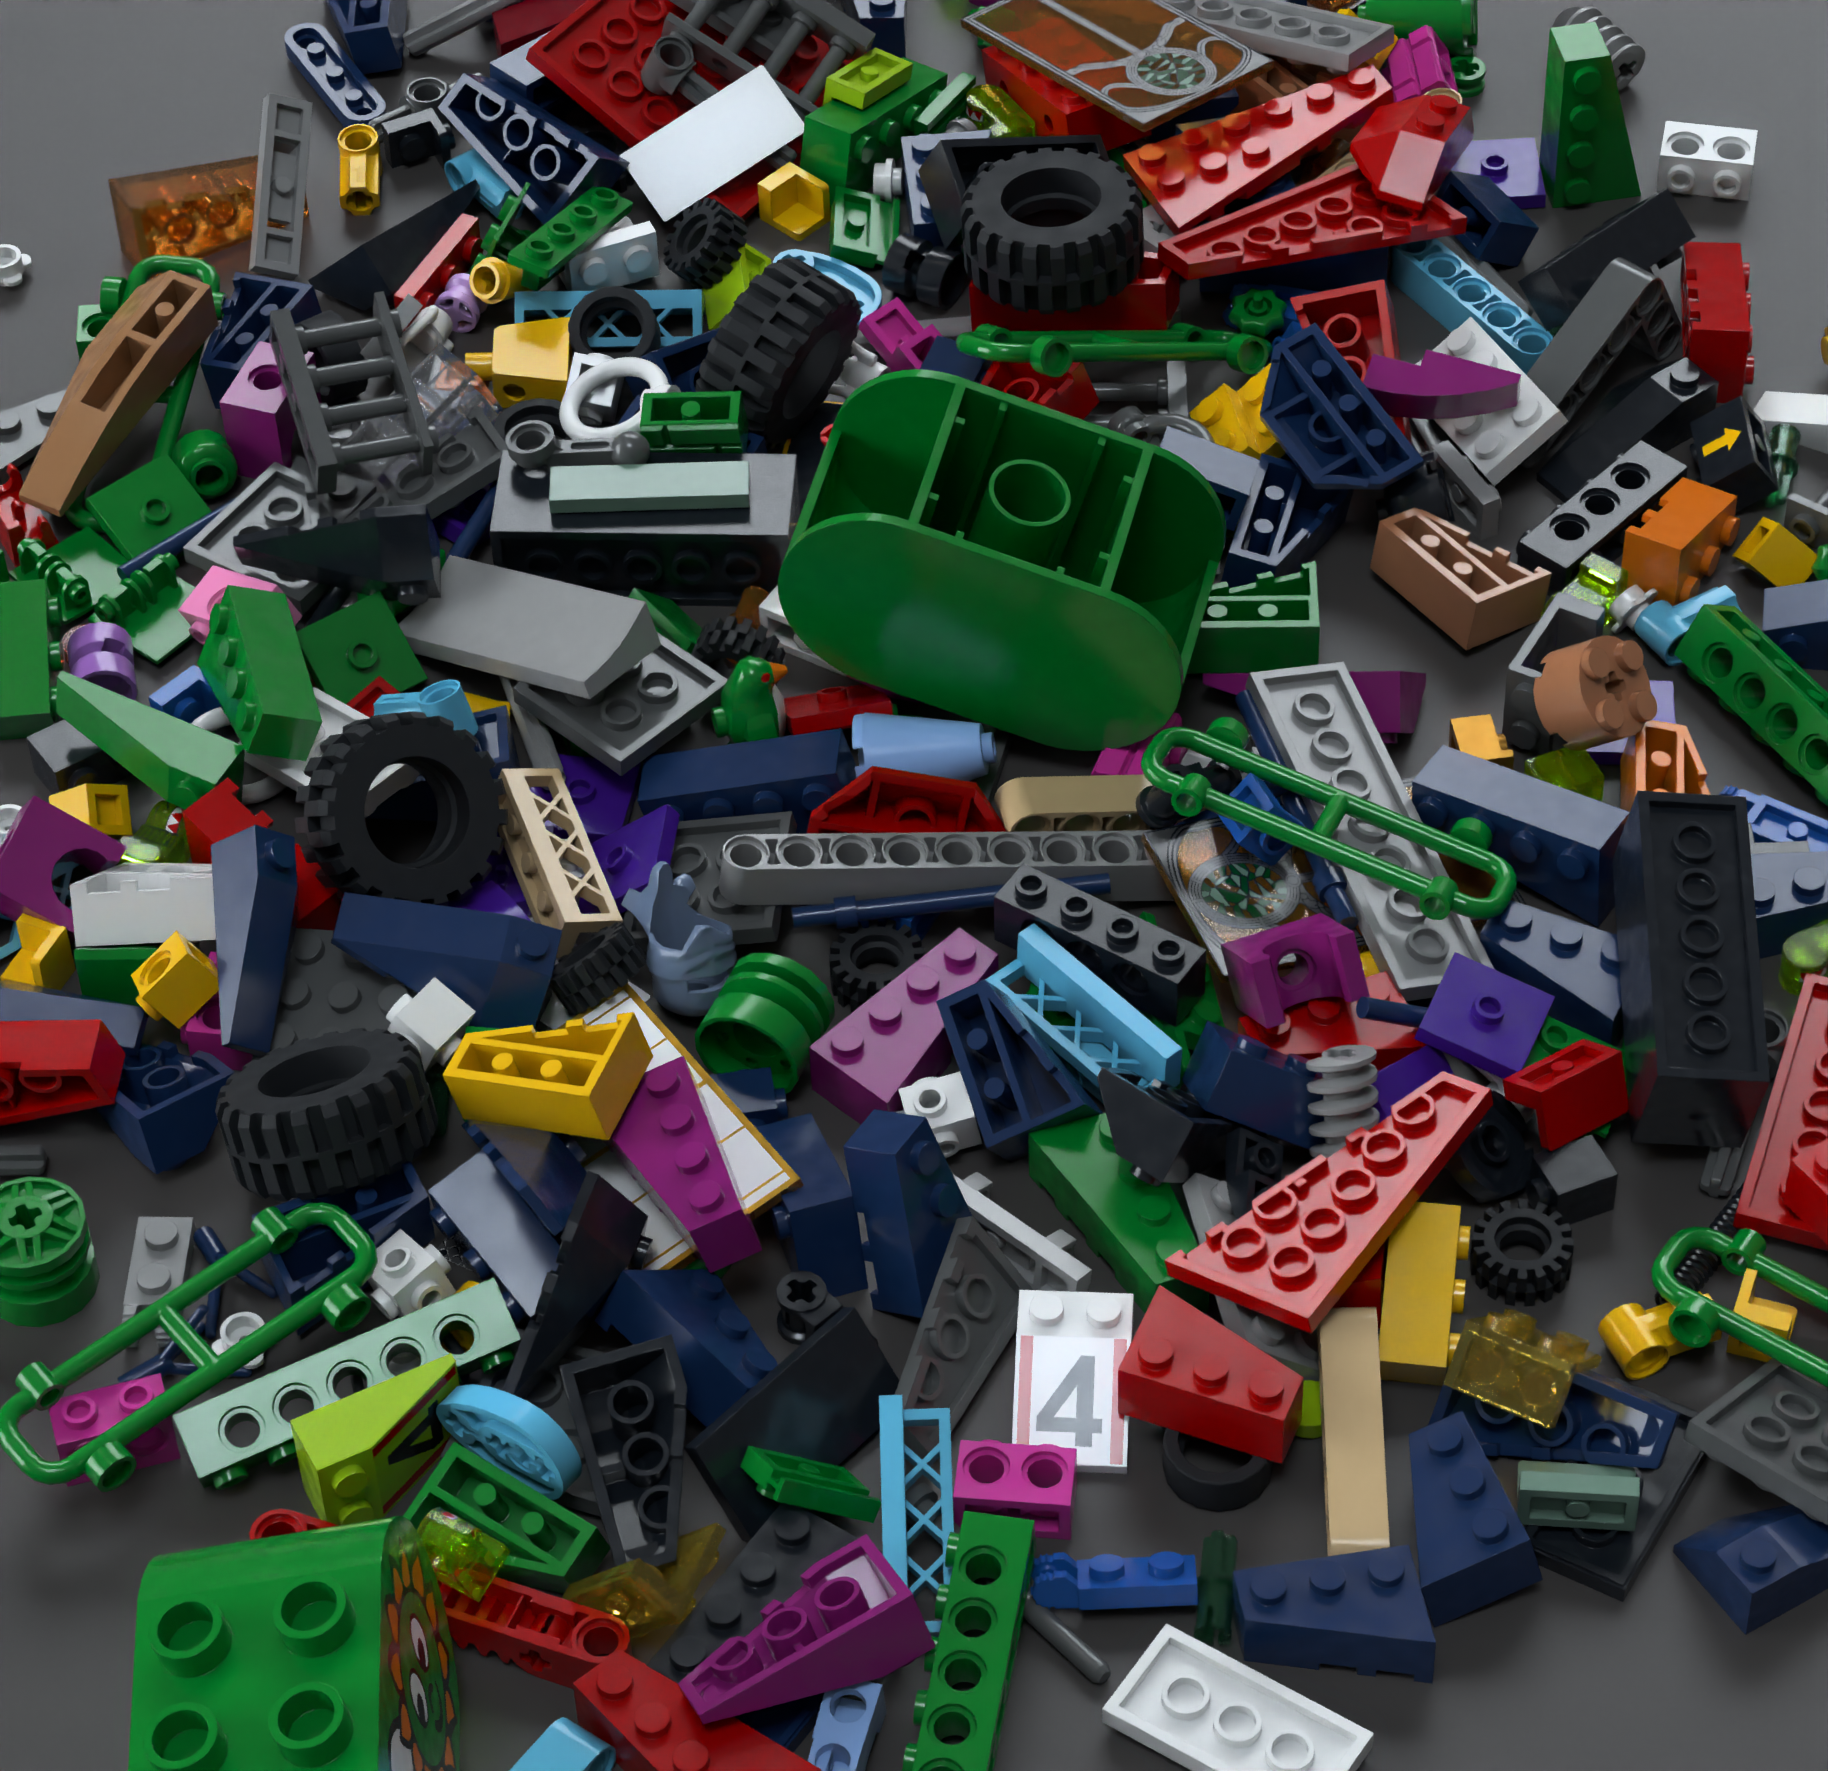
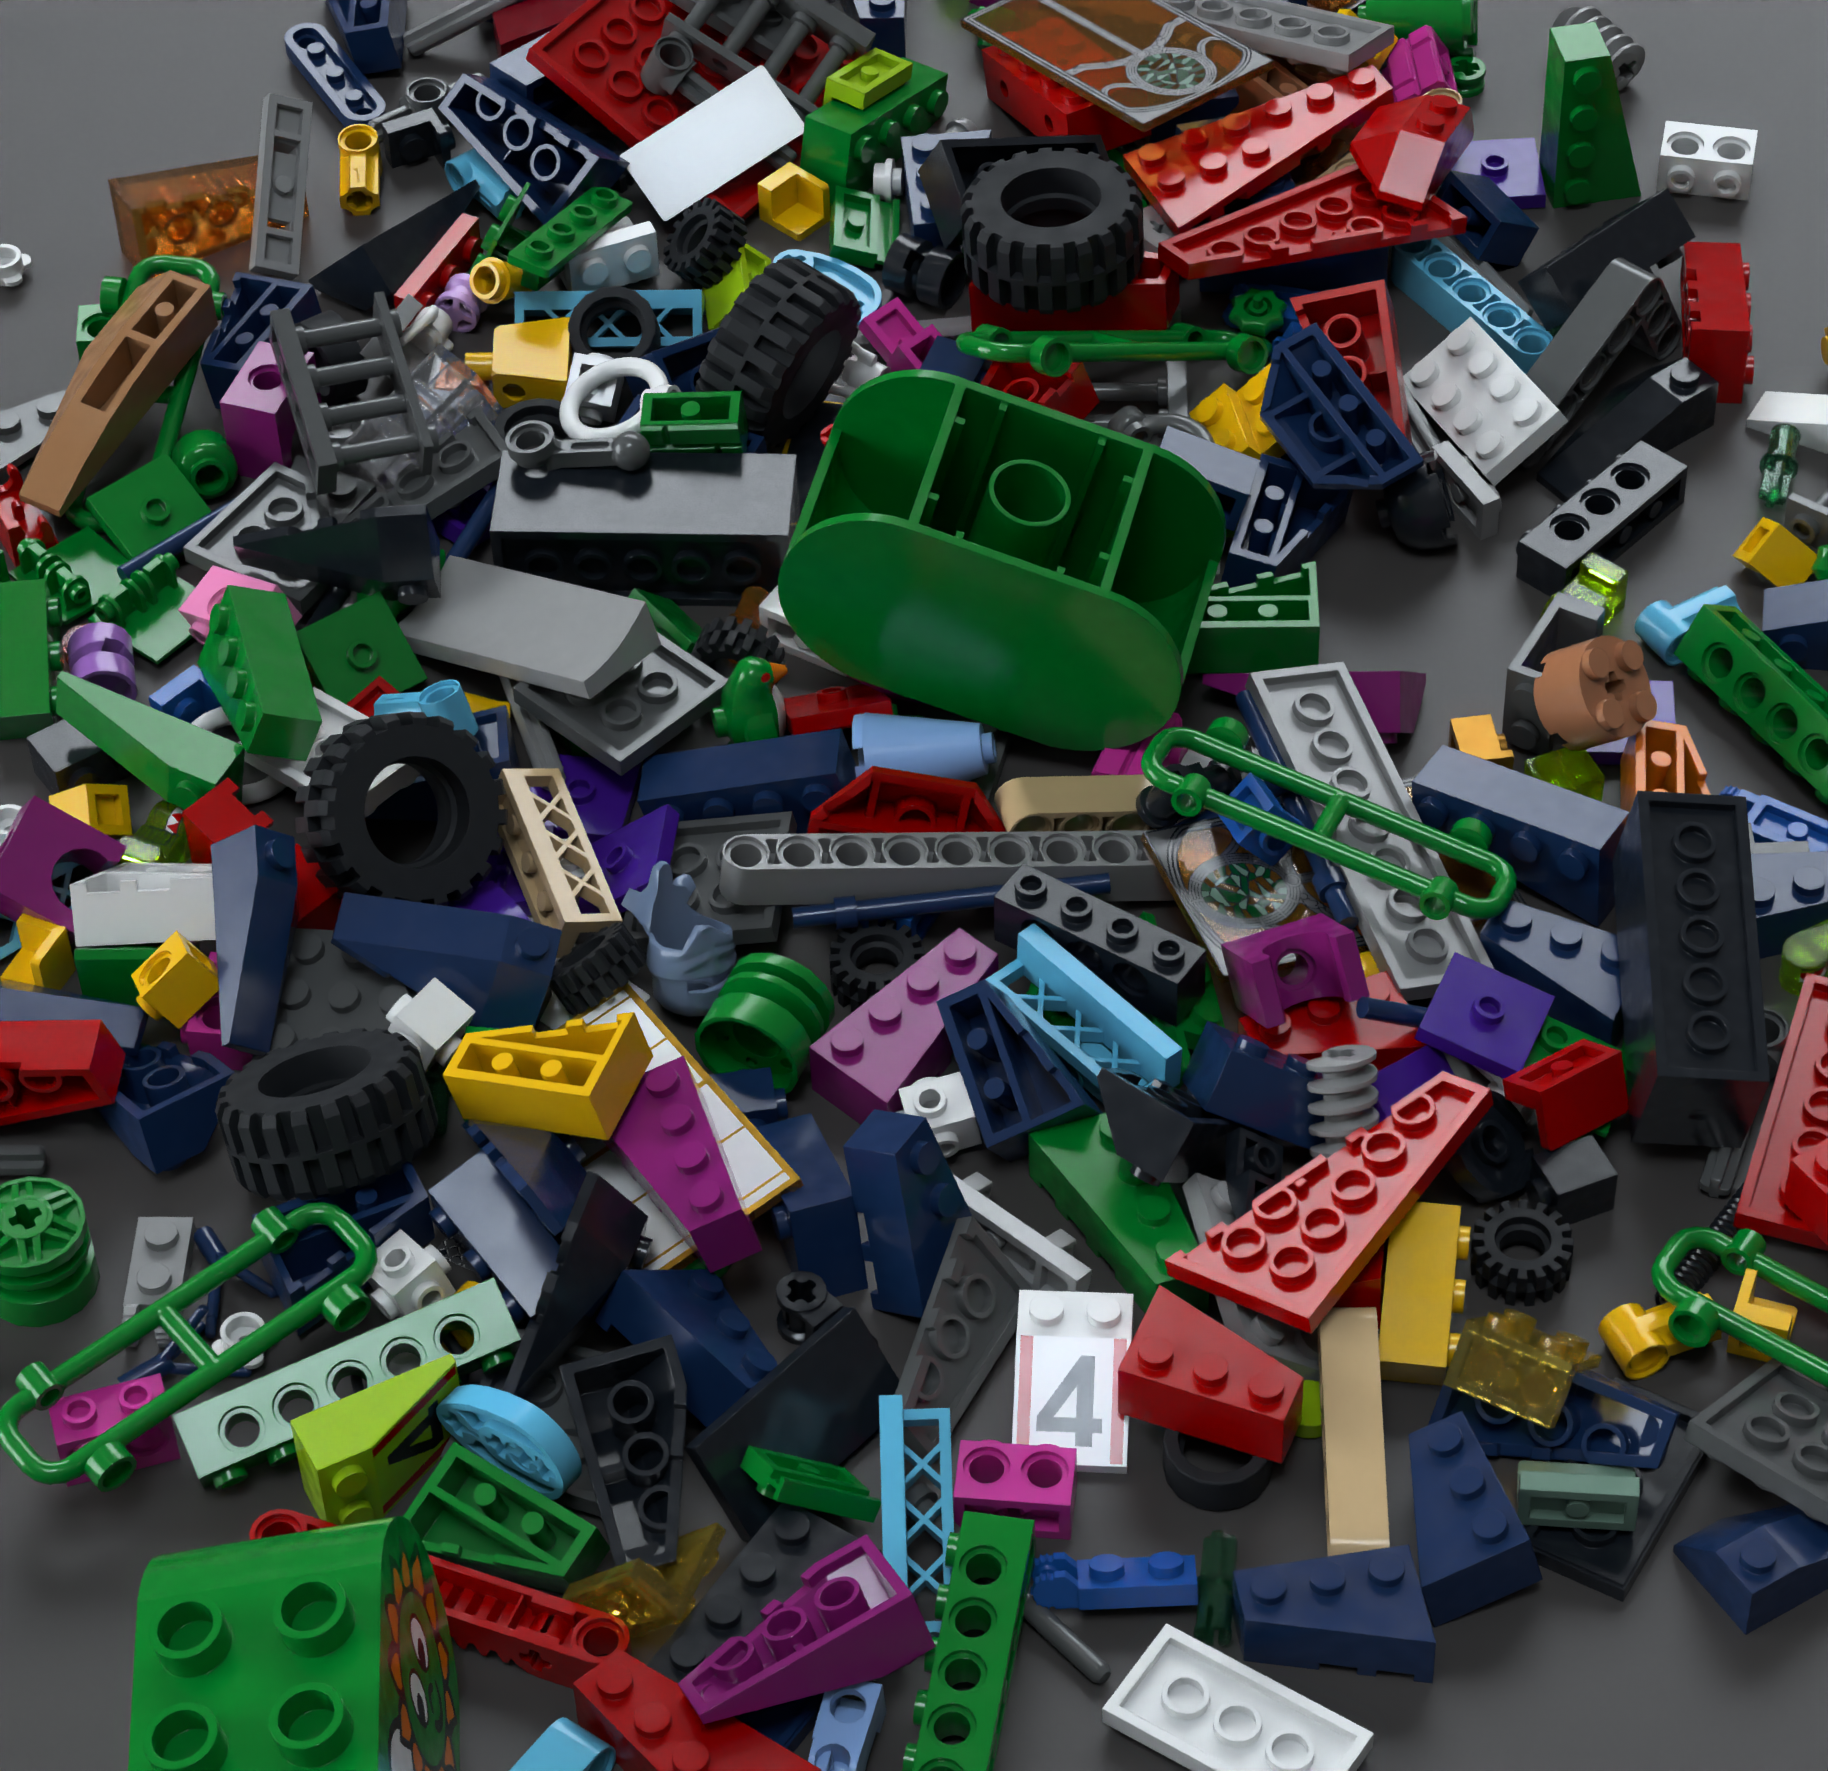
clear neon green leg [417,1507,510,1602] -> none
tile [549,461,750,513] -> none
green tile [914,72,977,136] -> none
clear neon green leg [966,84,1035,138] -> none
magenta slope [1363,349,1521,419] -> none
nougat wedge [1370,508,1552,650] -> none
white plate [1608,585,1658,634] -> none
orange wedge [1618,477,1741,606] -> none
black brick [1690,395,1779,513] -> none

